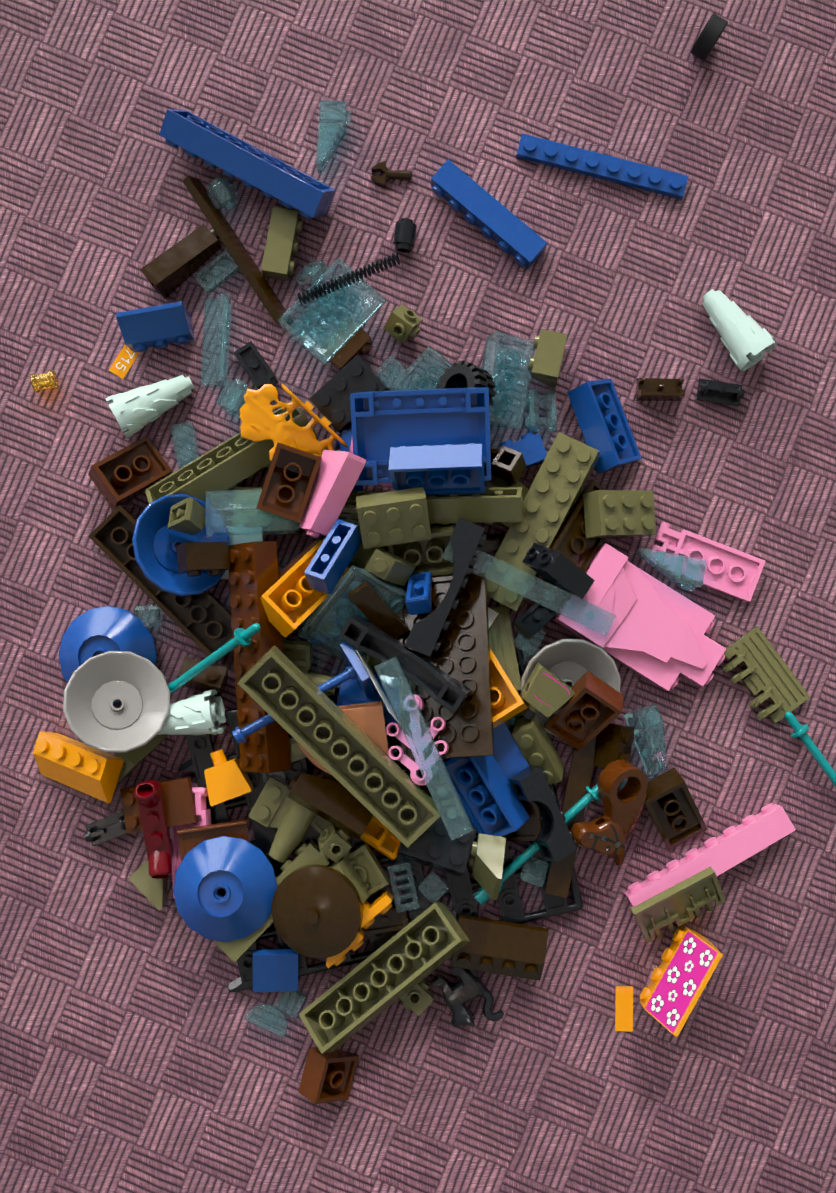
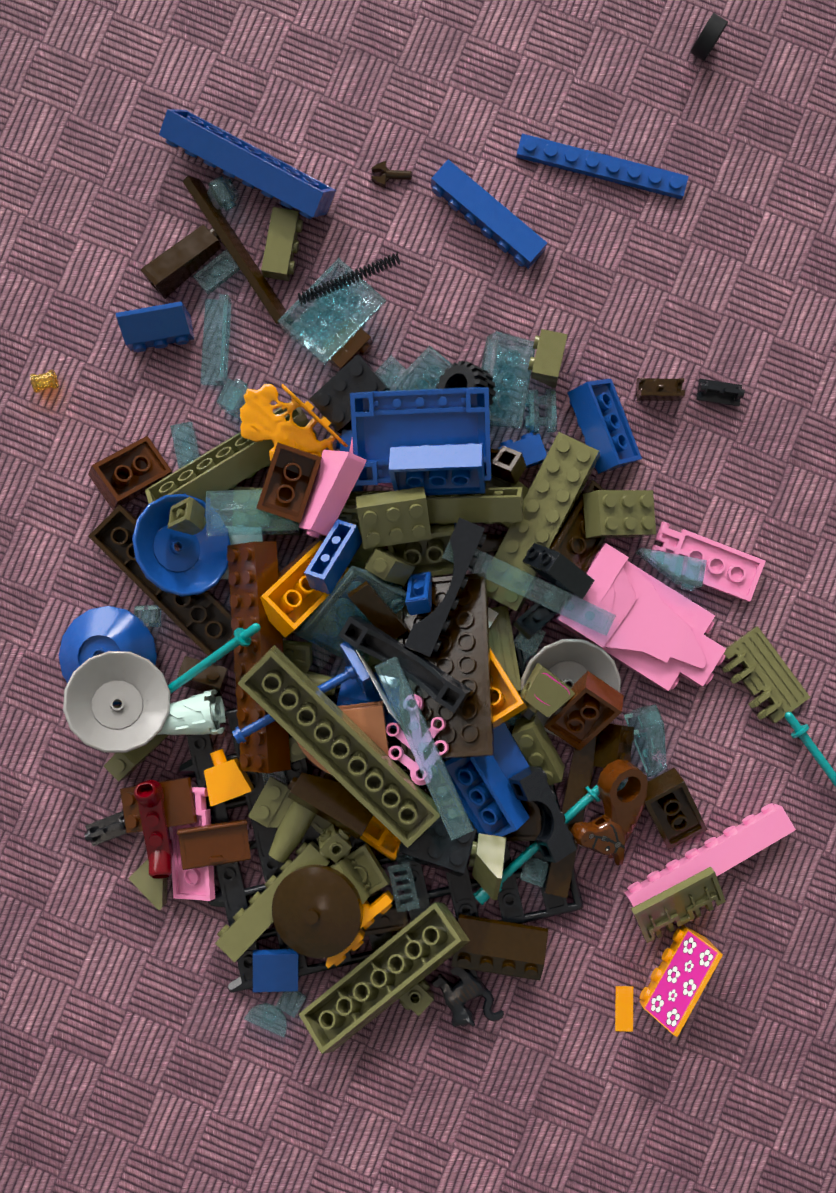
light orange slope [33,731,124,803] -> none
light aqua cone [105,375,194,438] -> none
light orange sticker [109,345,140,379] -> none
blue dish [173,836,277,942] -> none
dark brown brick [176,542,230,577] -> none
black hinge [234,341,281,397] -> none
clear light blue plate [294,260,328,285] -> none
reddish brown slope [298,1047,359,1104] -> none
clear light blue slope [316,100,351,173] -> none
olive brick [383,304,422,344] -> none
black brick [393,218,417,253] -> none
clear light blue tile [417,871,449,904] -> none
light aqua cone [702,289,778,372] -> none

